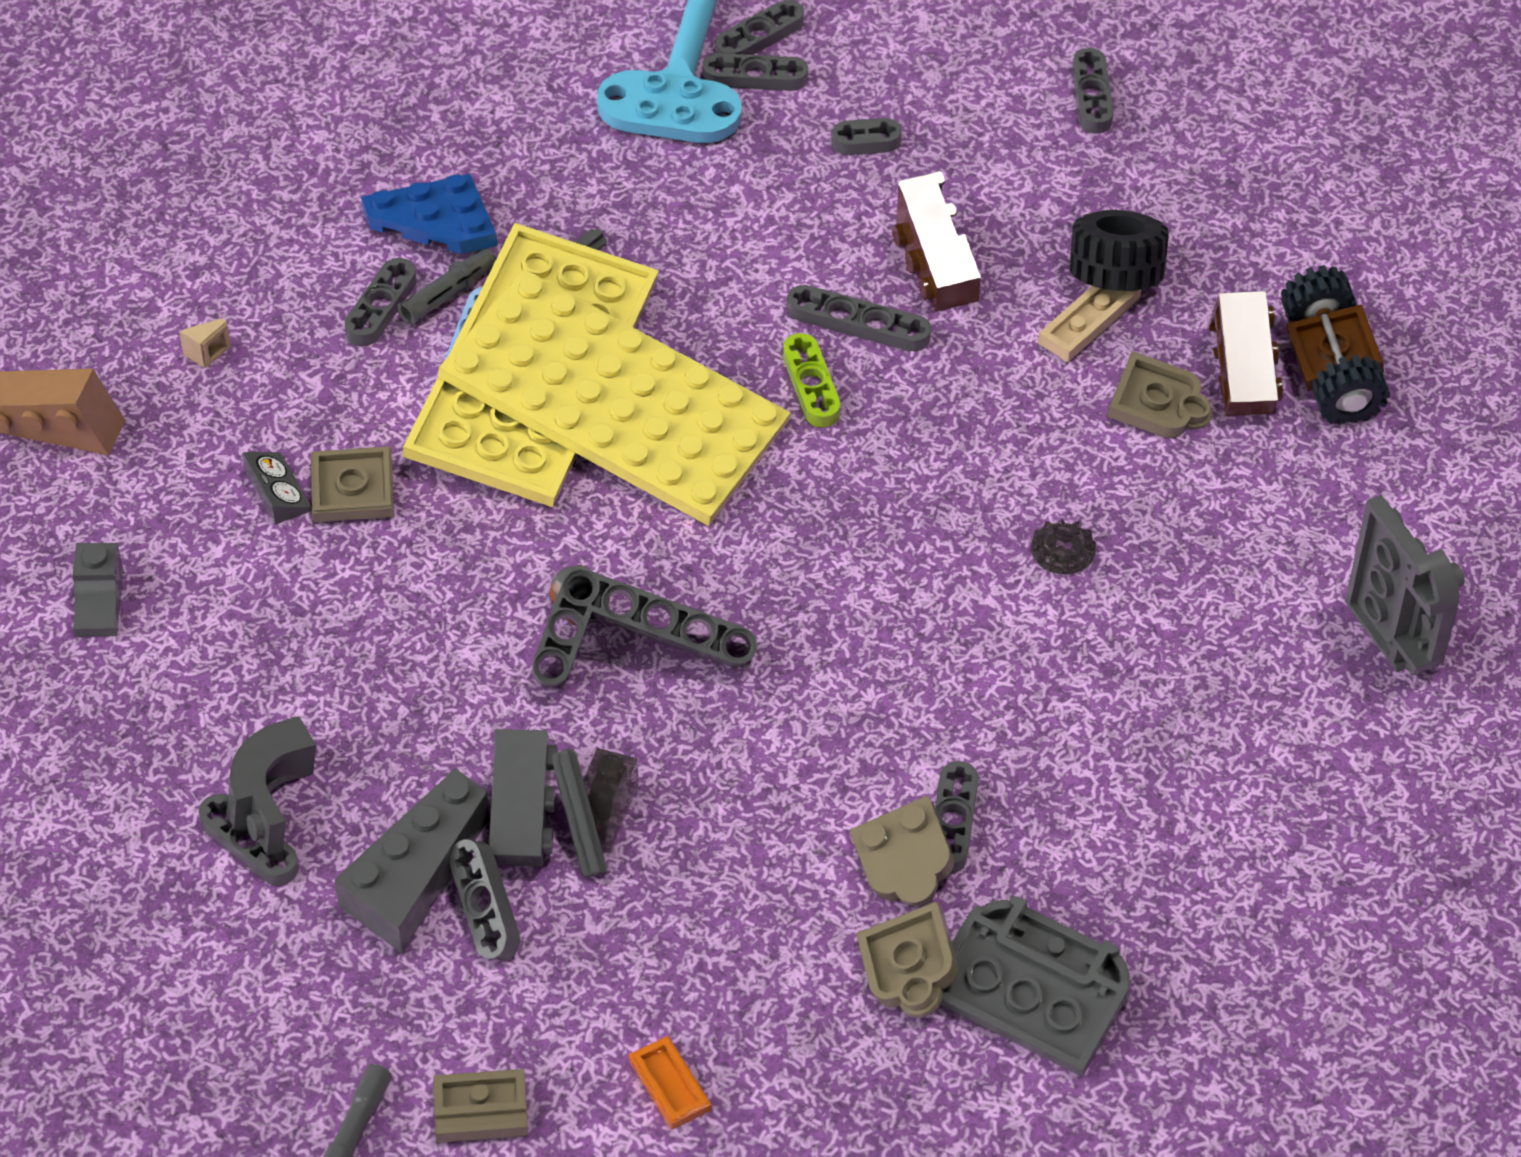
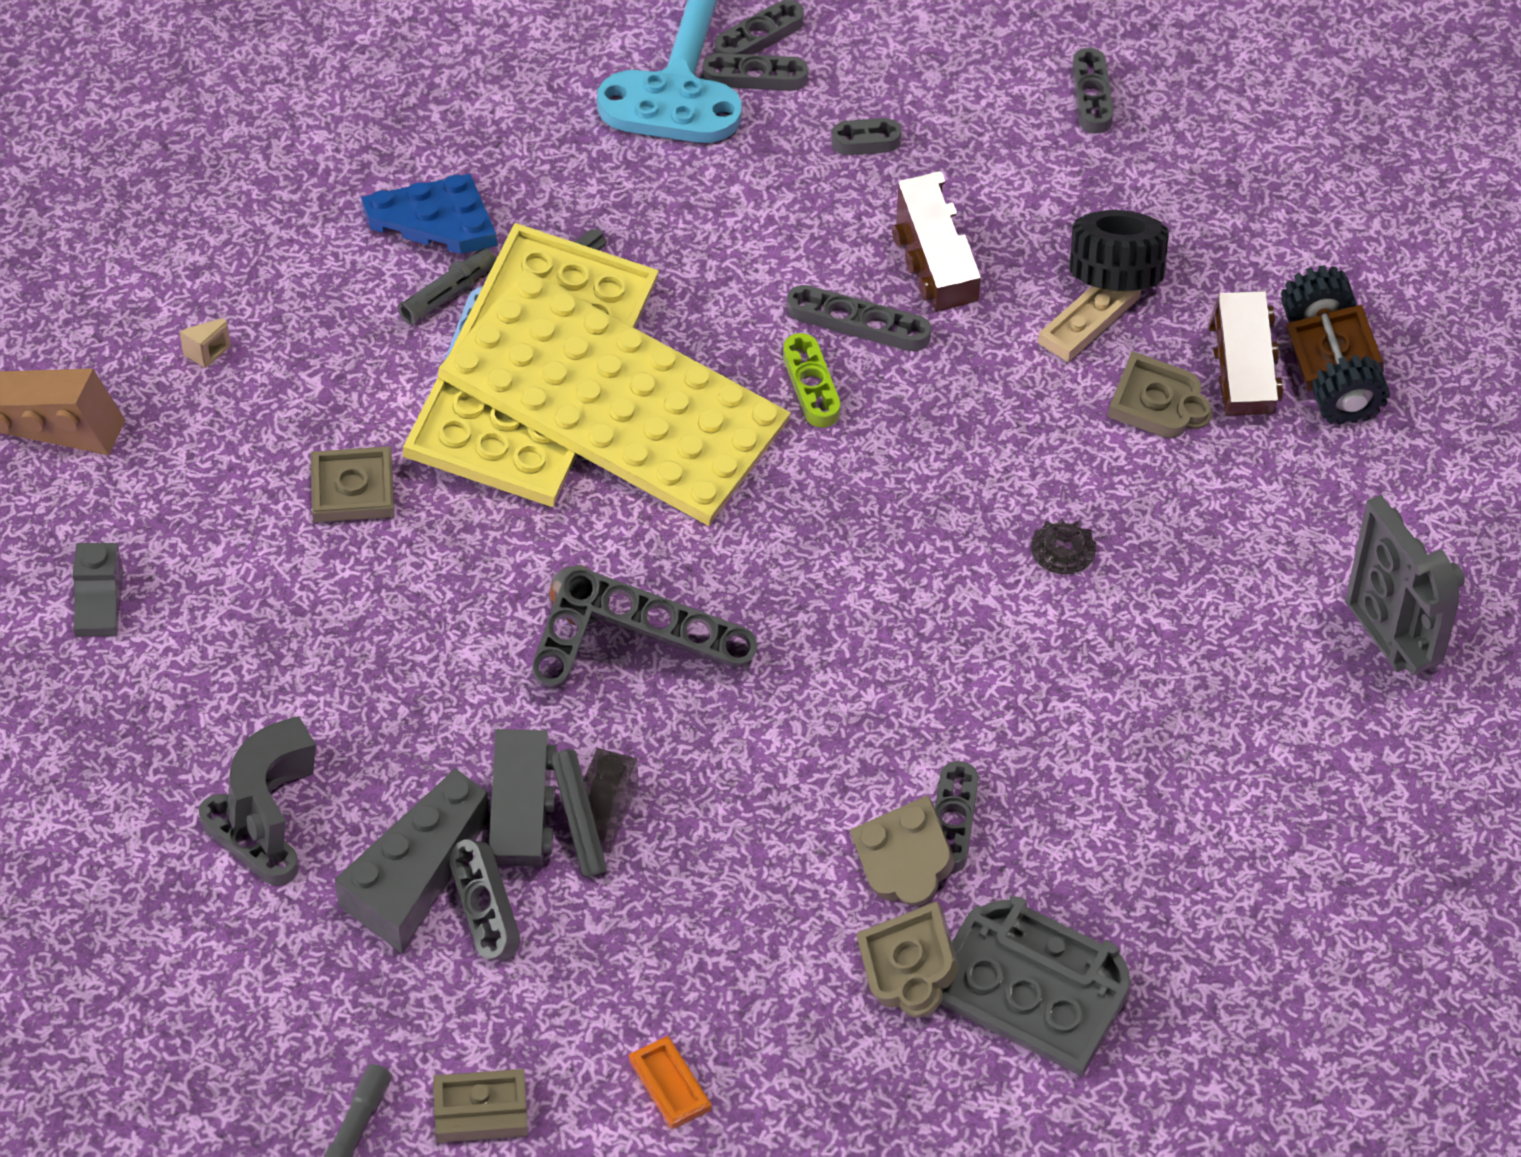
slope [242,452,312,525] -> none
dark grey beam [344,258,417,346] -> none

